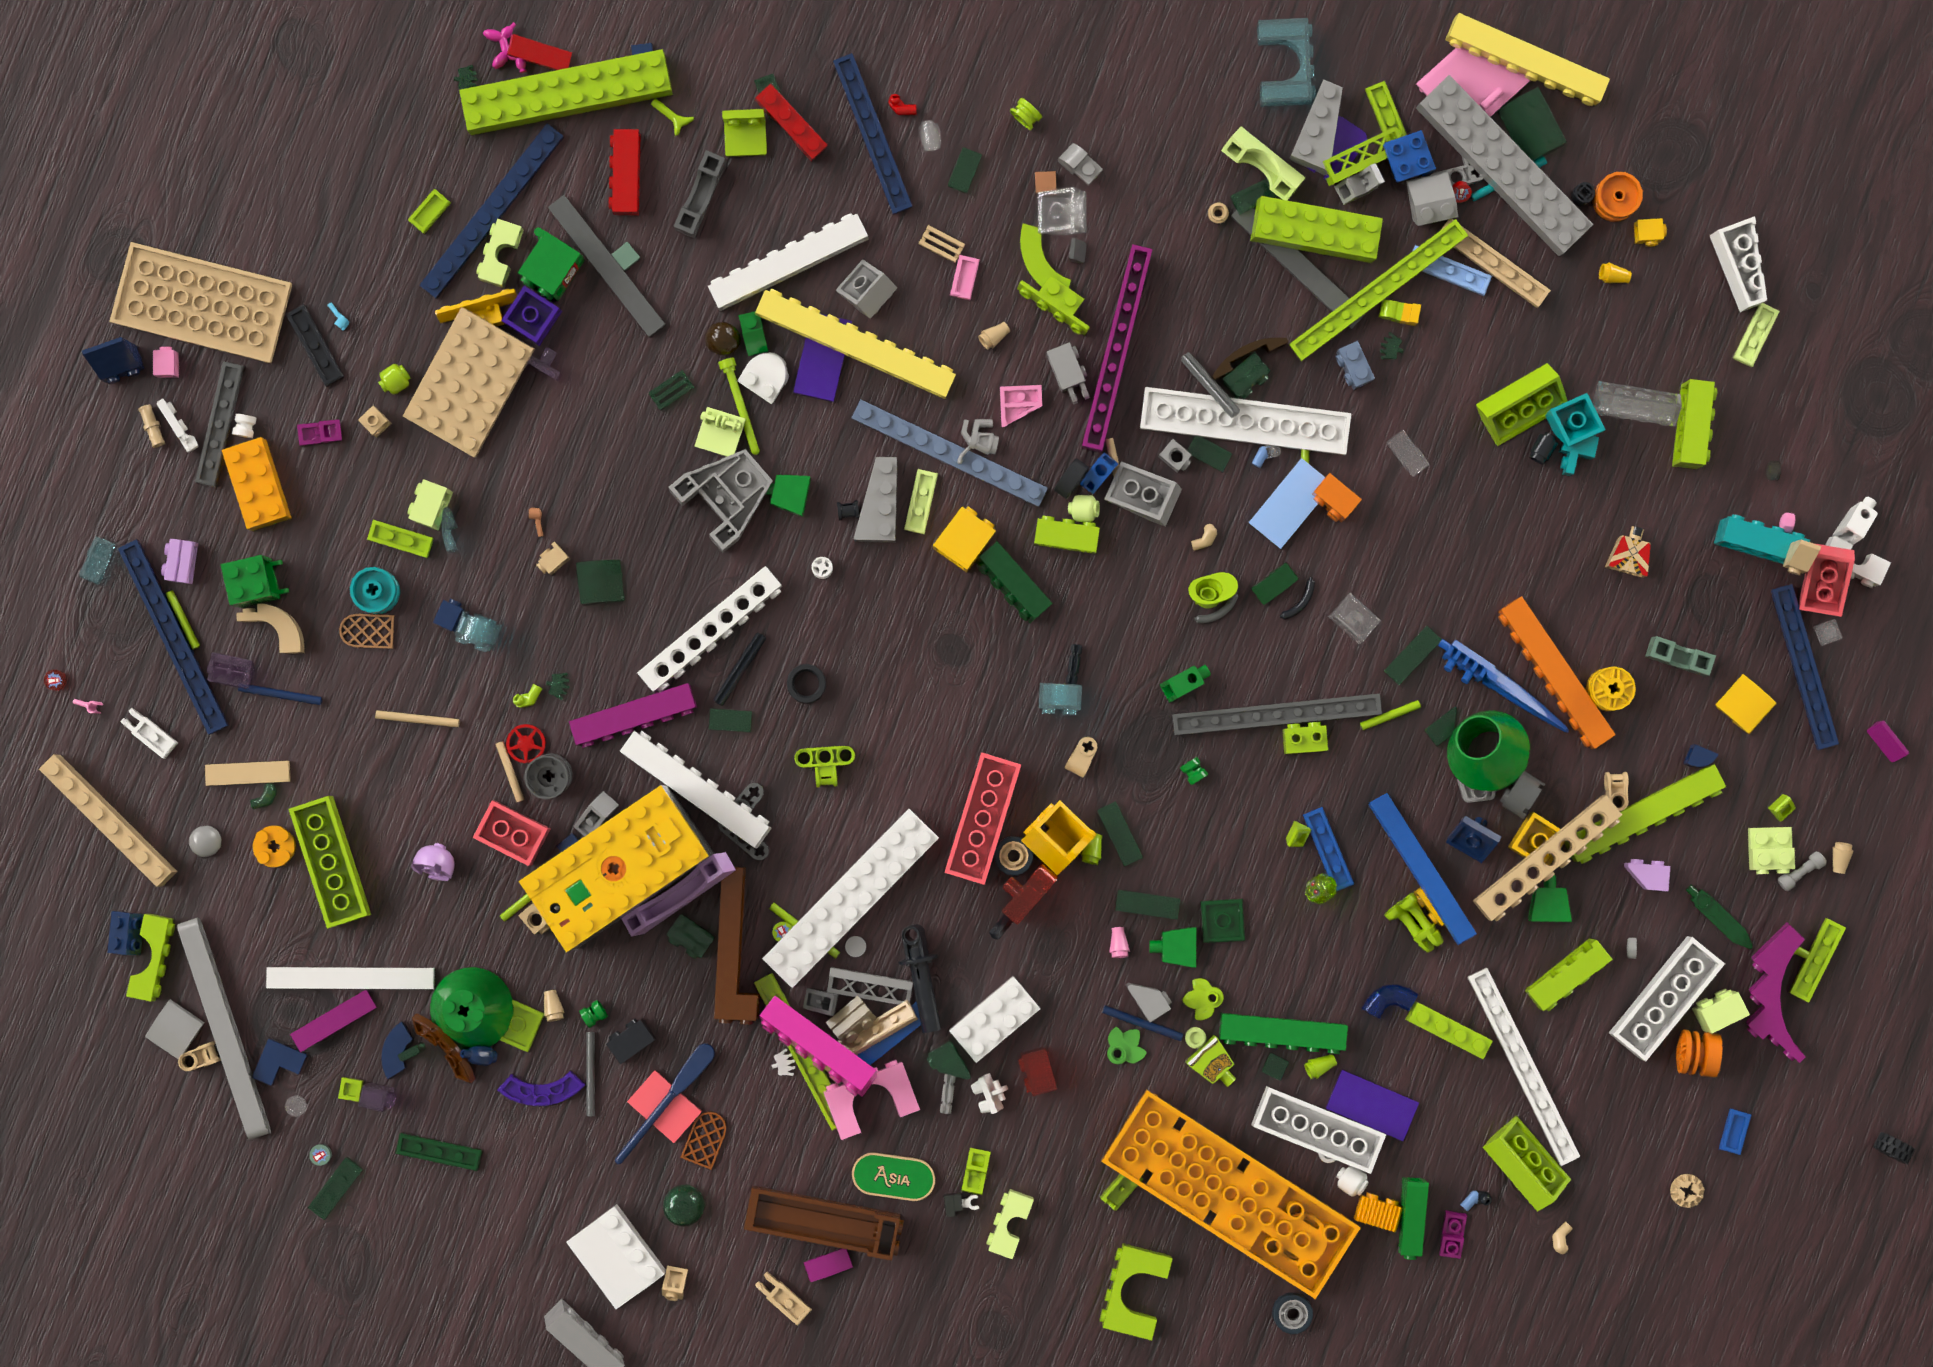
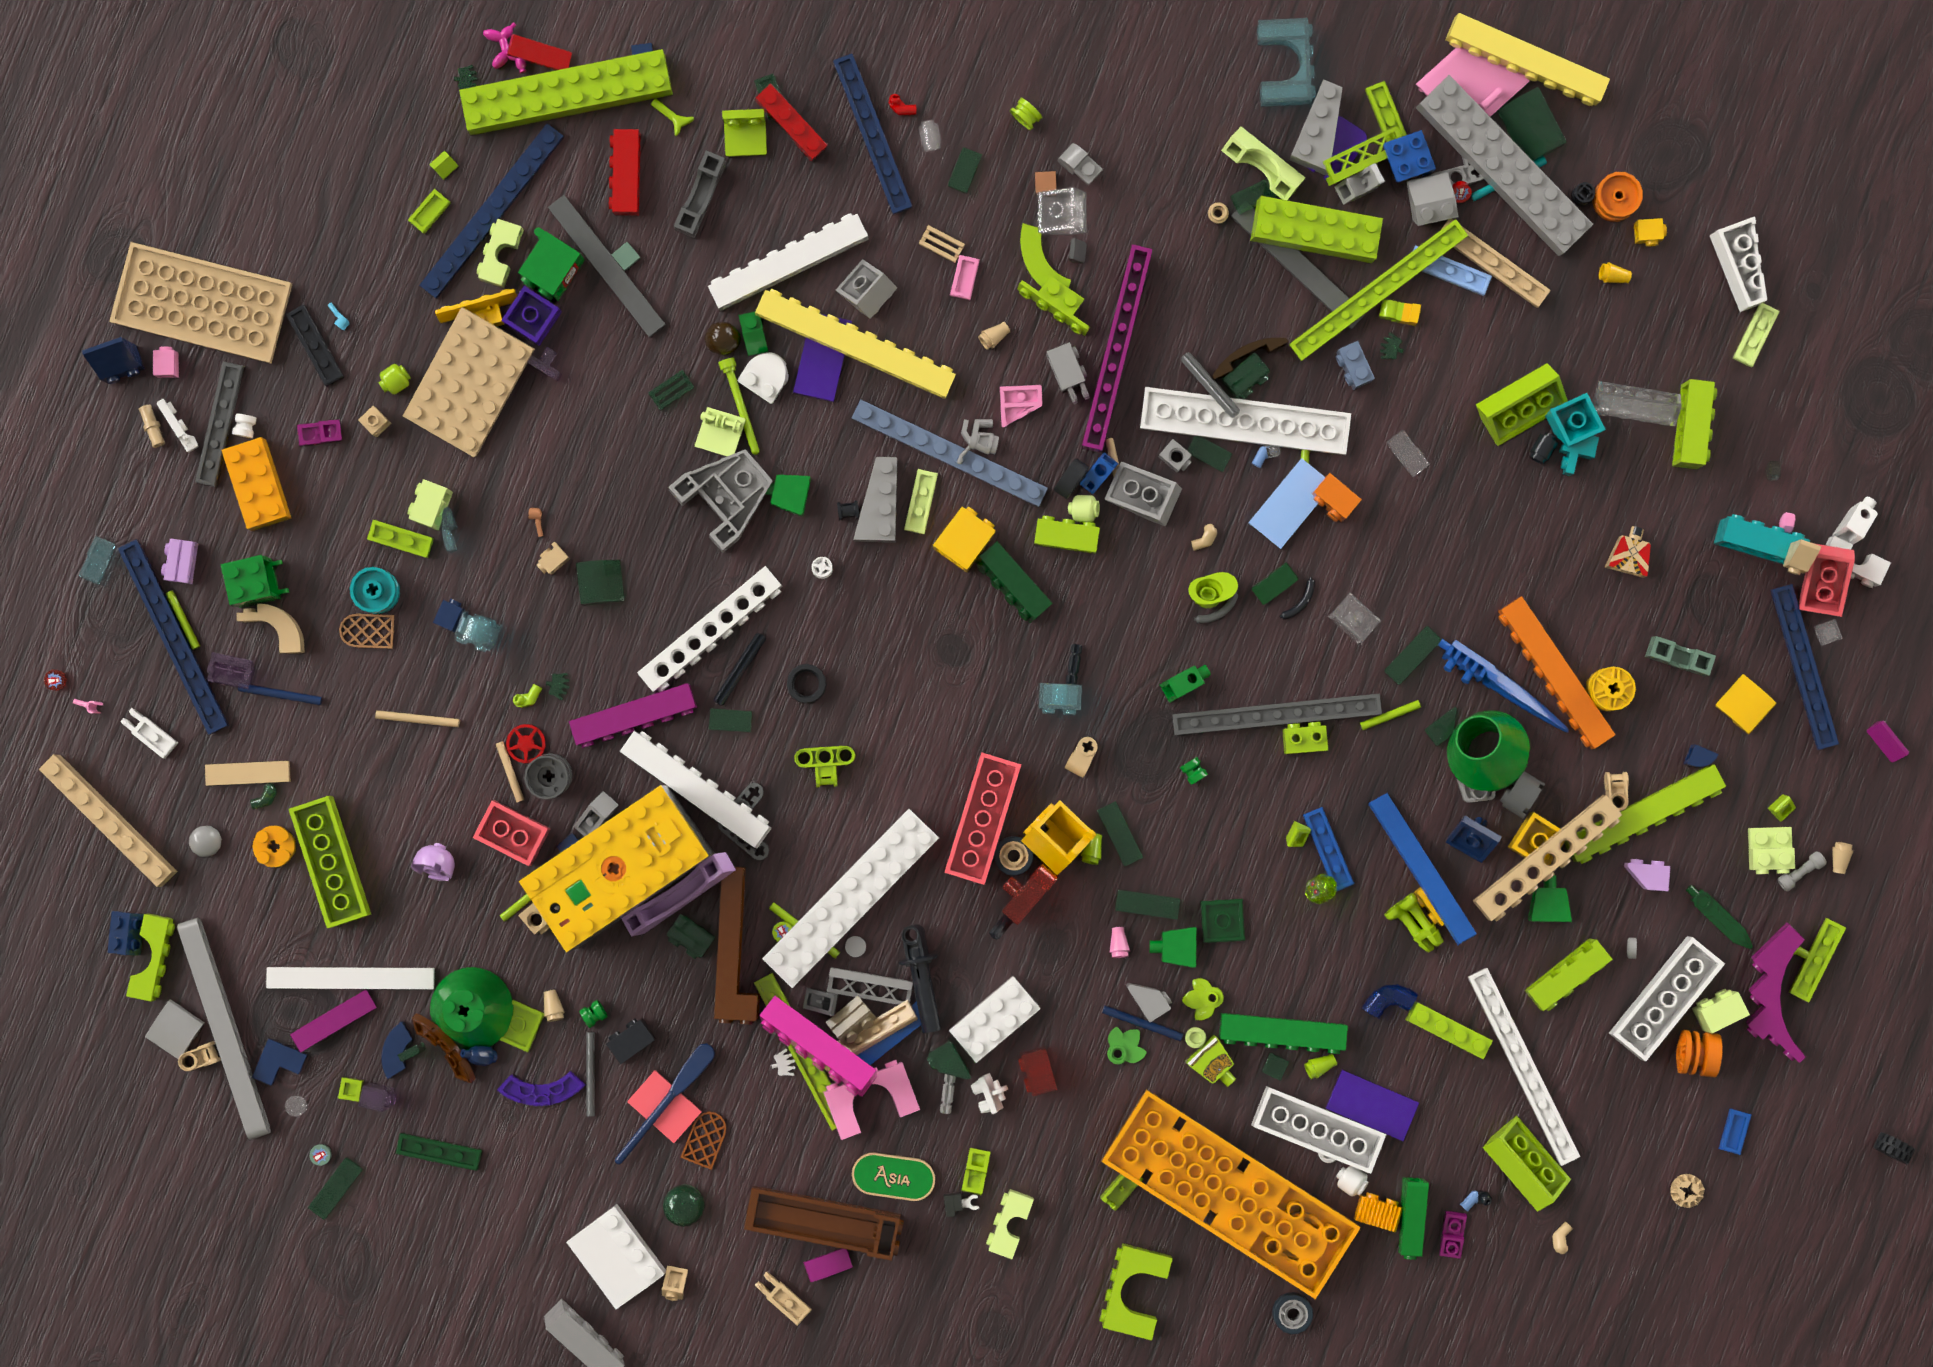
none -> lime slope [429,151,458,180]

